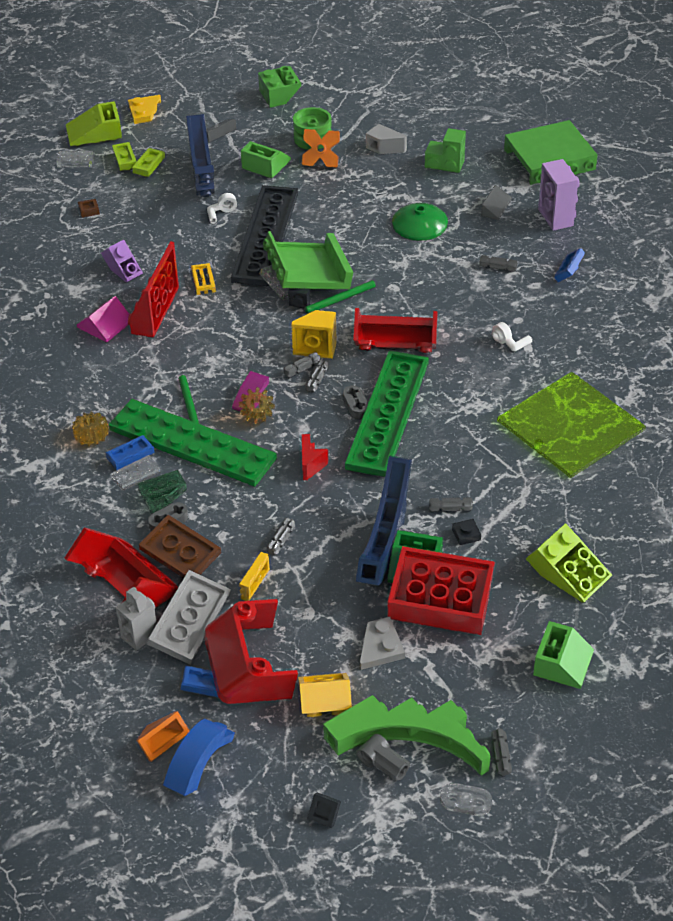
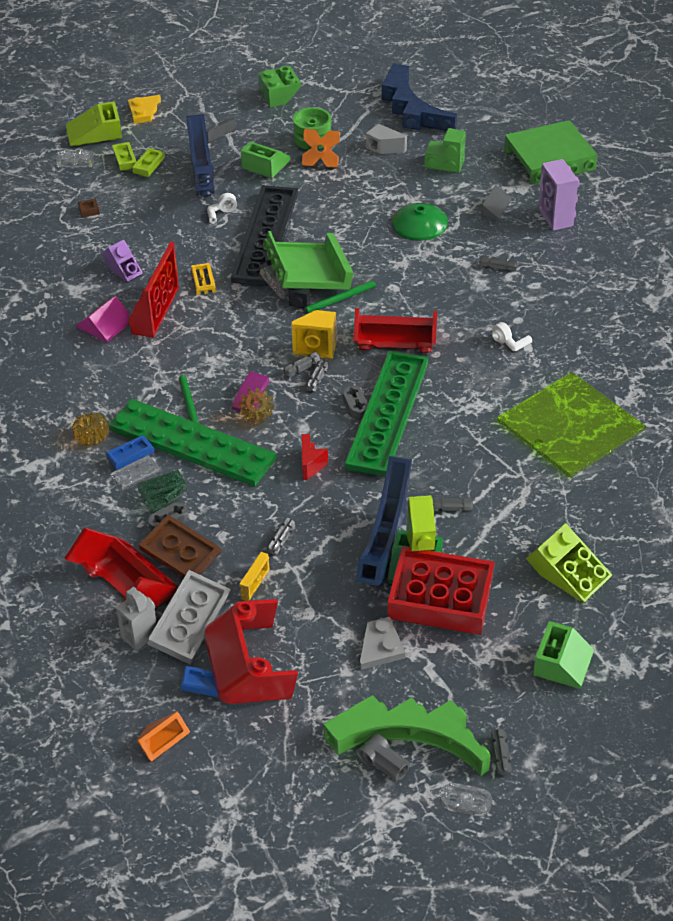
blue arch [163,719,235,796] -> none
yellow slope [298,673,352,717] -> none
black plate [307,792,341,828] -> none
black plate [452,519,481,545] -> none
blue plate [554,248,585,282] -> none
none -> dark blue arch [382,63,457,131]
none -> lime slope [406,495,436,551]

